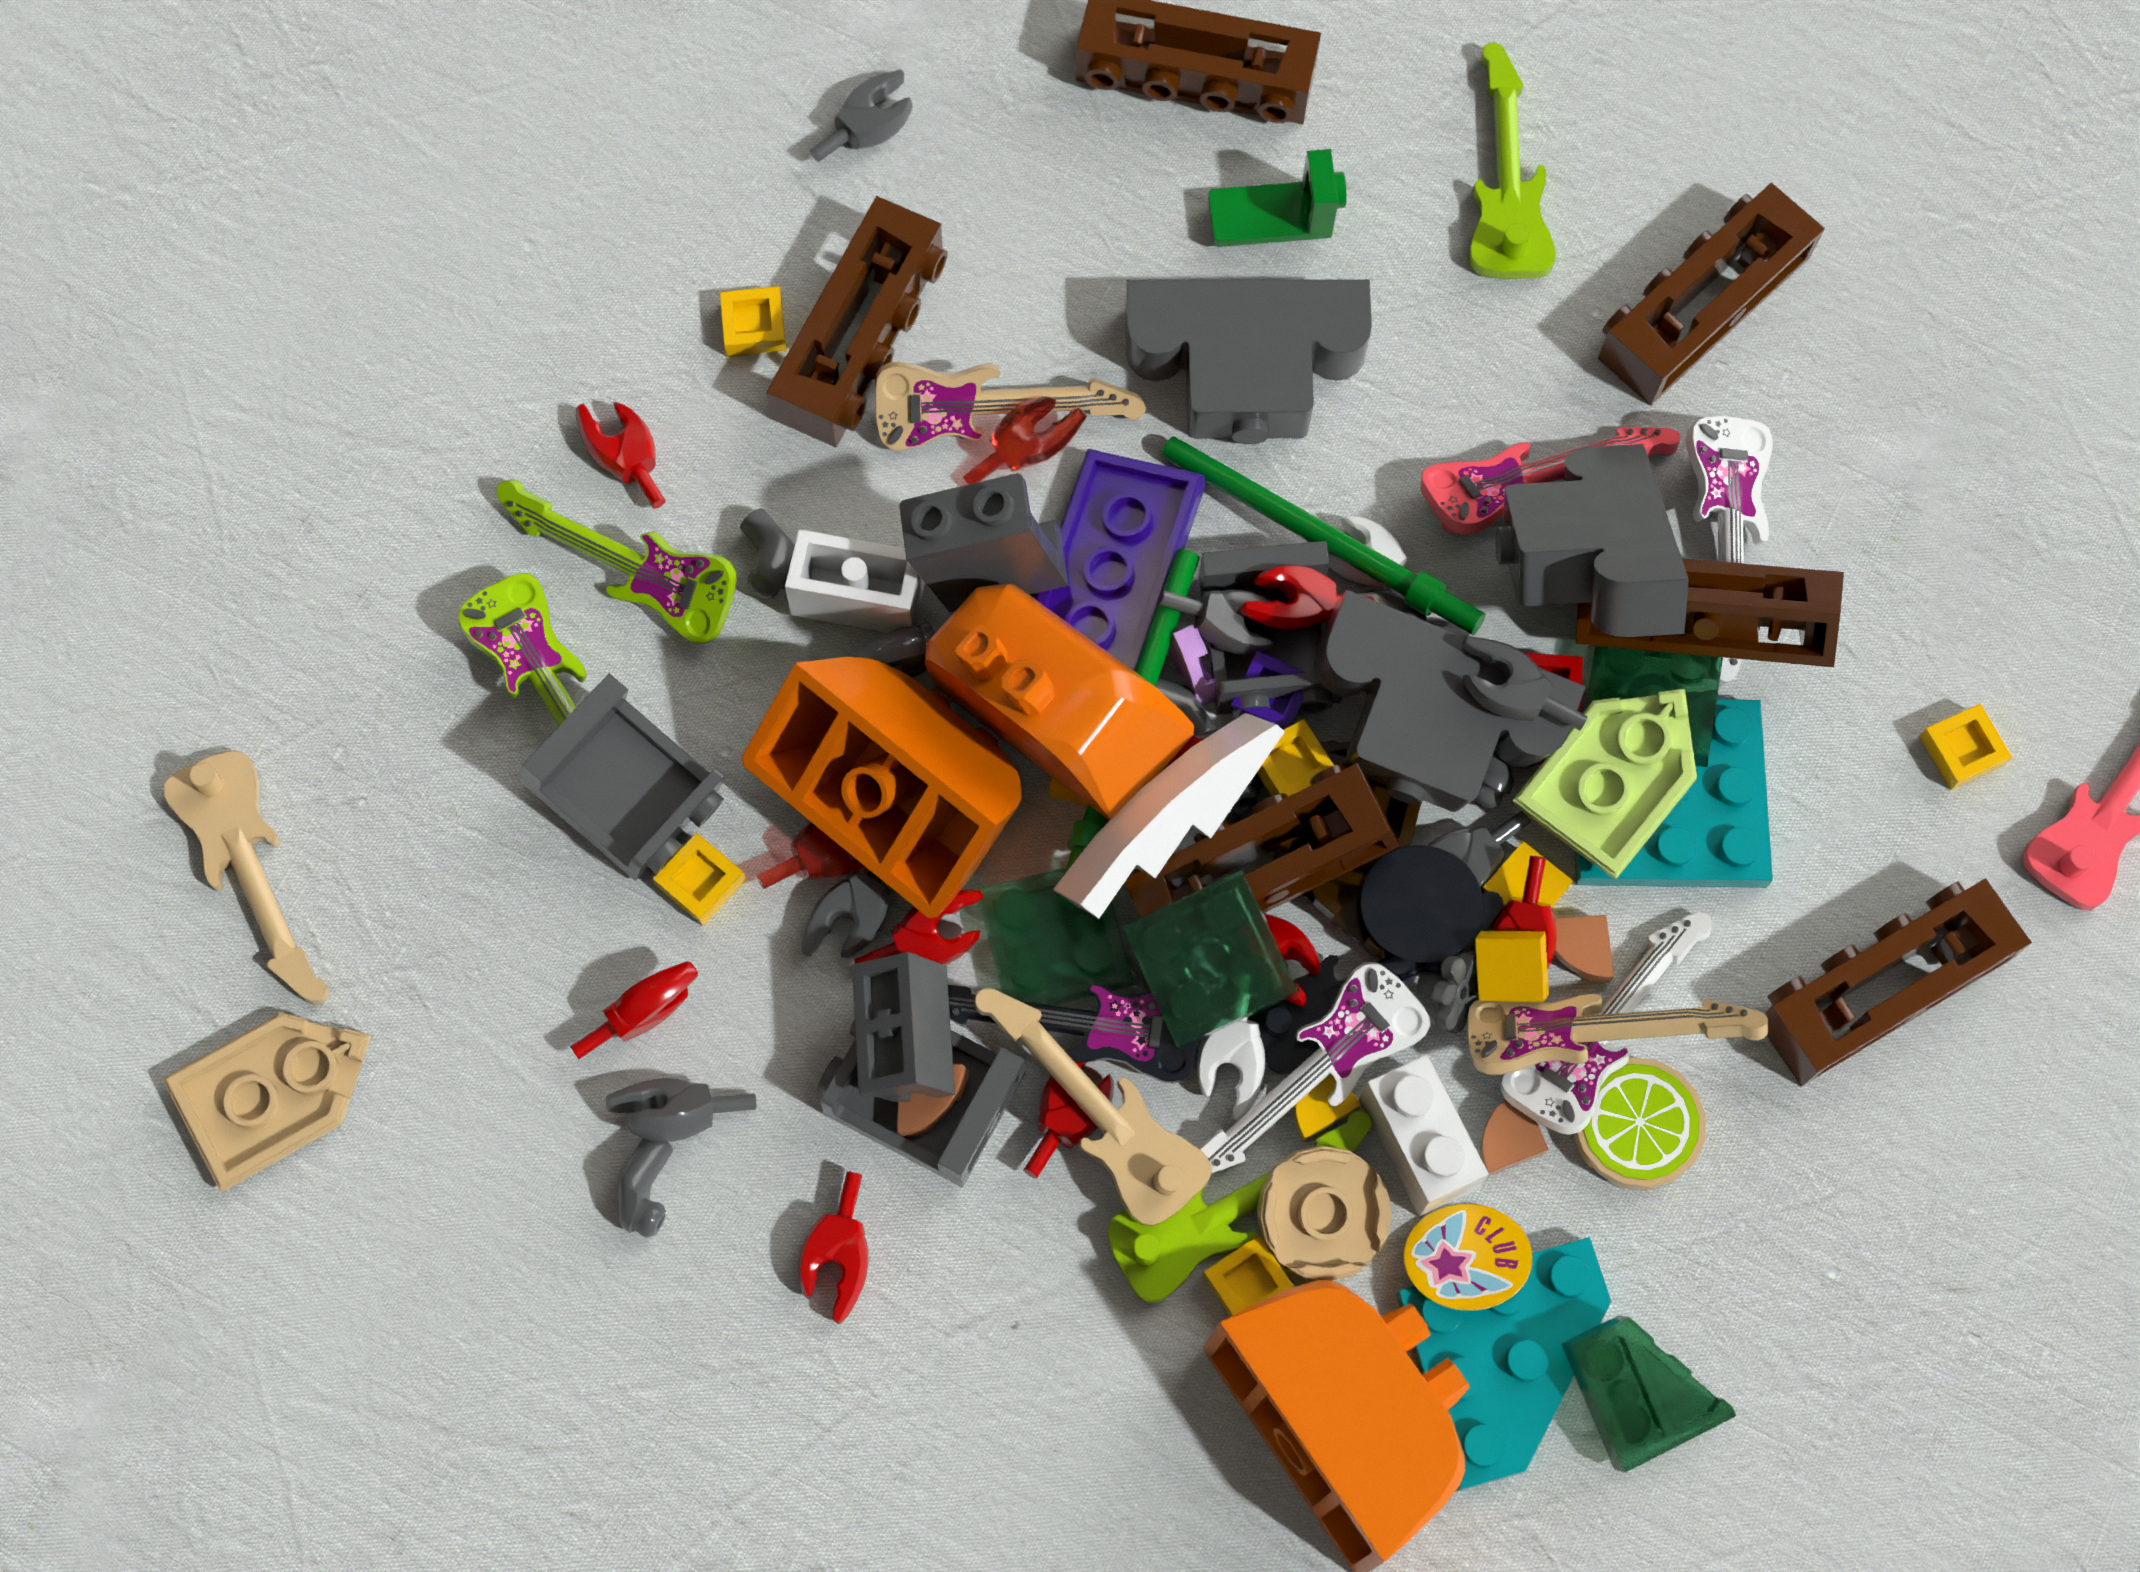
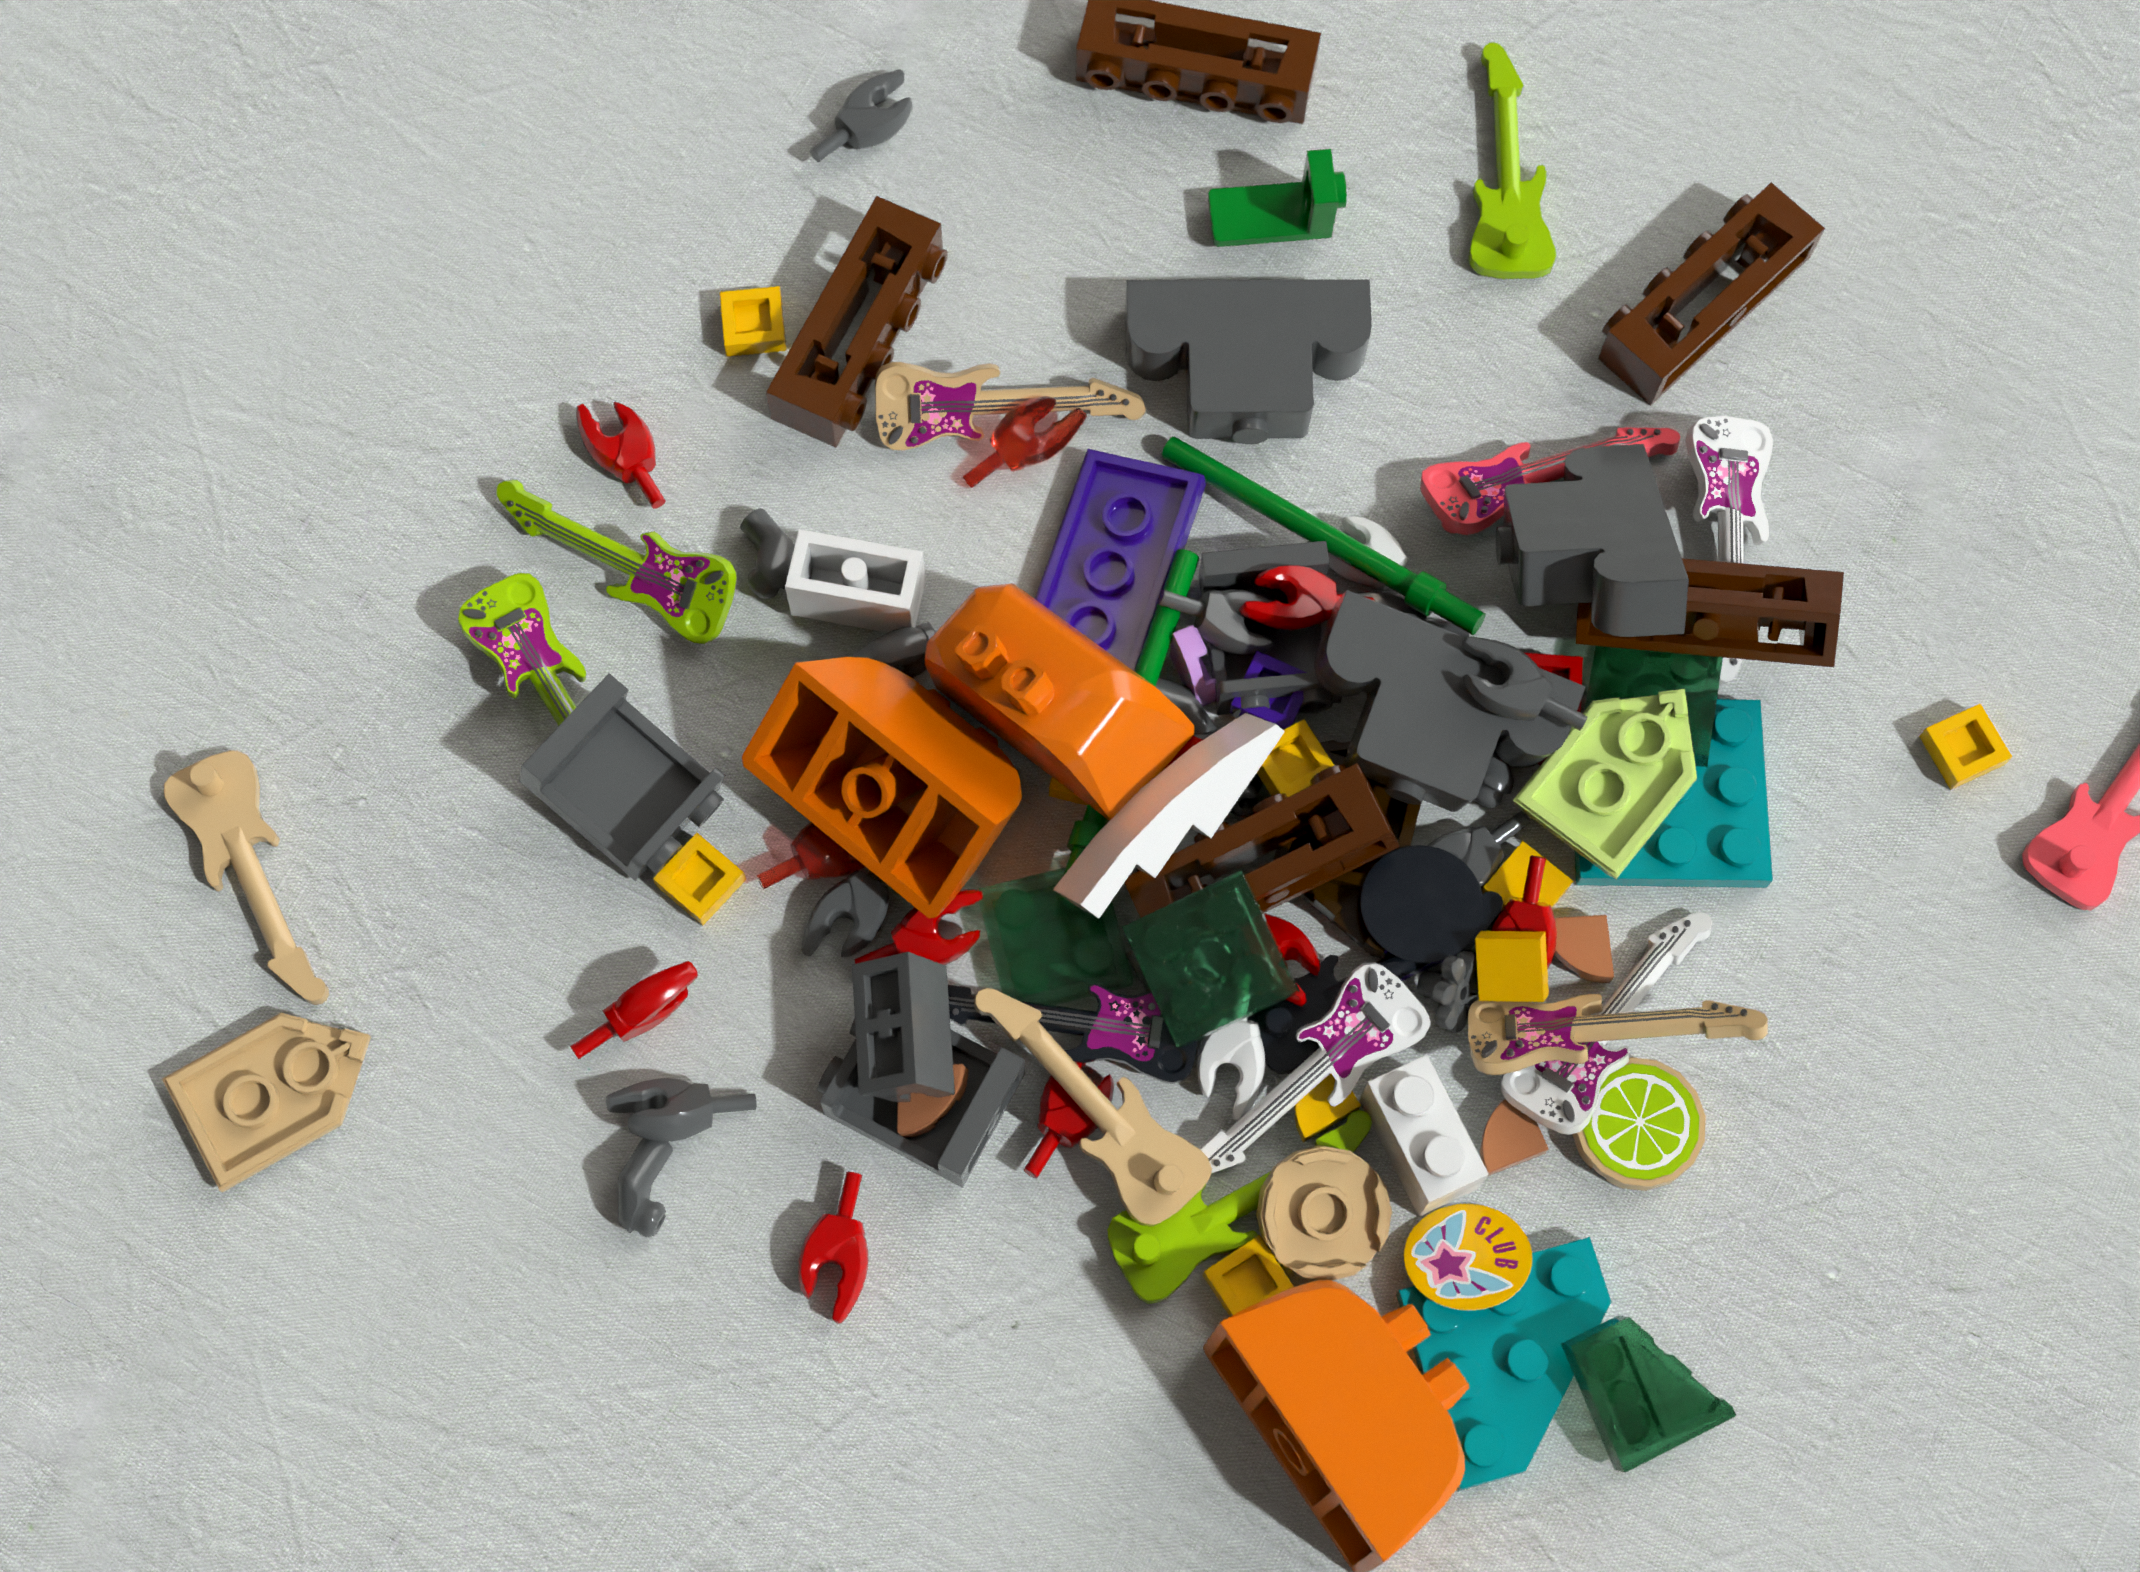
dark grey panel [899,473,1069,613] -> none
reddish brown brick [1764,878,2032,1087] -> none

